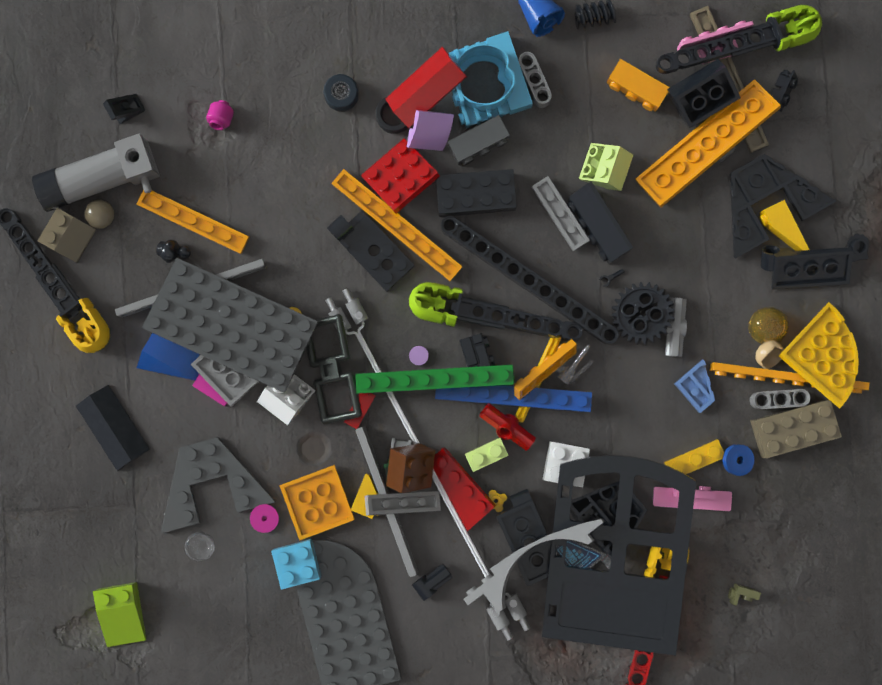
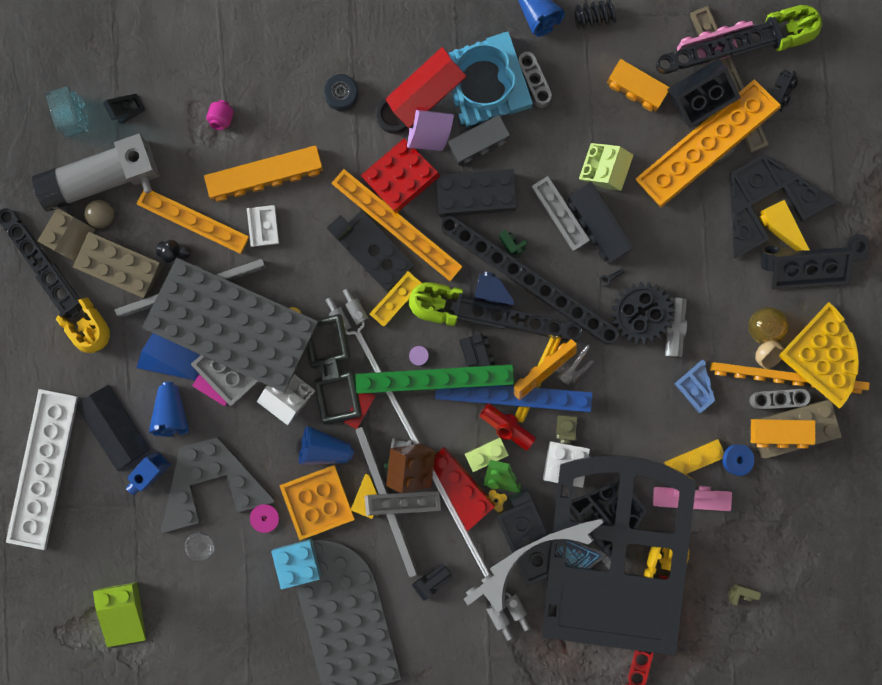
none -> white plate [6,389,79,550]
none -> clear light blue brick [45,86,89,138]
none -> dark tan brick [73,232,164,299]
none -> blue torso [126,451,171,495]
none -> blue cone [149,382,189,437]
none -> light orange brick [204,145,324,202]
none -> white plate [247,205,279,247]
none -> blue cone [299,426,354,465]
none -> yellow plate [370,271,422,327]
none -> dark blue slope [474,272,514,308]
none -> bright green wing [483,460,521,493]
none -> dark green bracket [498,230,528,256]
none -> olive bracket [555,415,577,444]
none -> light orange brick [751,419,815,448]

